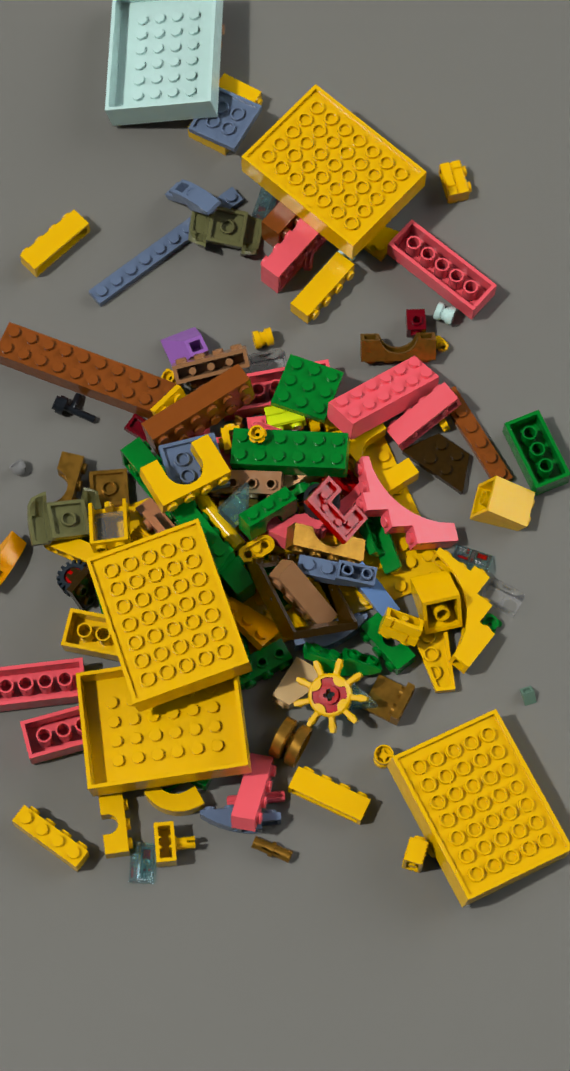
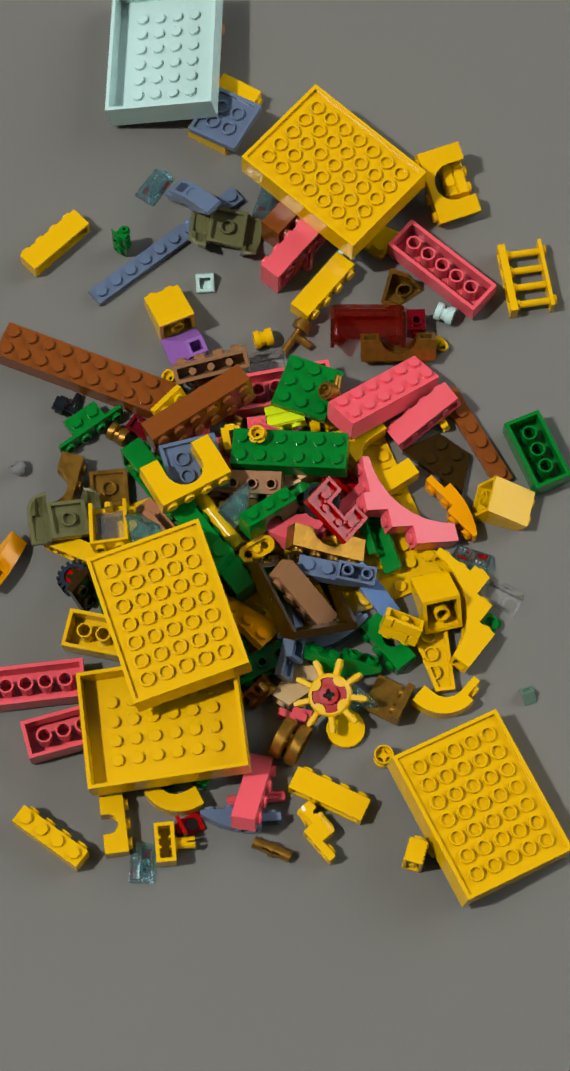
none -> green bracket [58,401,124,453]
none -> pearl gold wheel [105,422,132,447]
none -> green hinge [111,226,132,257]
none -> clear light blue slope [125,514,161,542]
none -> clear light blue slope [135,169,174,206]
none -> yellow slope [144,285,195,340]
none -> red bracket [174,811,206,837]
none -> light aqua slope [195,273,215,293]
none -> pearl gold hips [242,674,277,710]
none -> sand blue slope [274,602,305,682]
none -> coral plate [277,706,312,729]
none -> pearl gold piece [279,317,312,358]
none -> yellow plate [297,800,336,865]
none -> pearl gold piece [318,375,343,402]
none -> yellow tile [326,710,365,749]
none -> clear red windscreen [330,304,406,348]
none -> pearl gold slope [381,268,424,308]
none -> yellow arch [411,676,480,719]
none -> yellow arch [414,141,482,227]
none -> light orange slope [425,475,477,543]
none -> yellow fence [496,238,557,319]

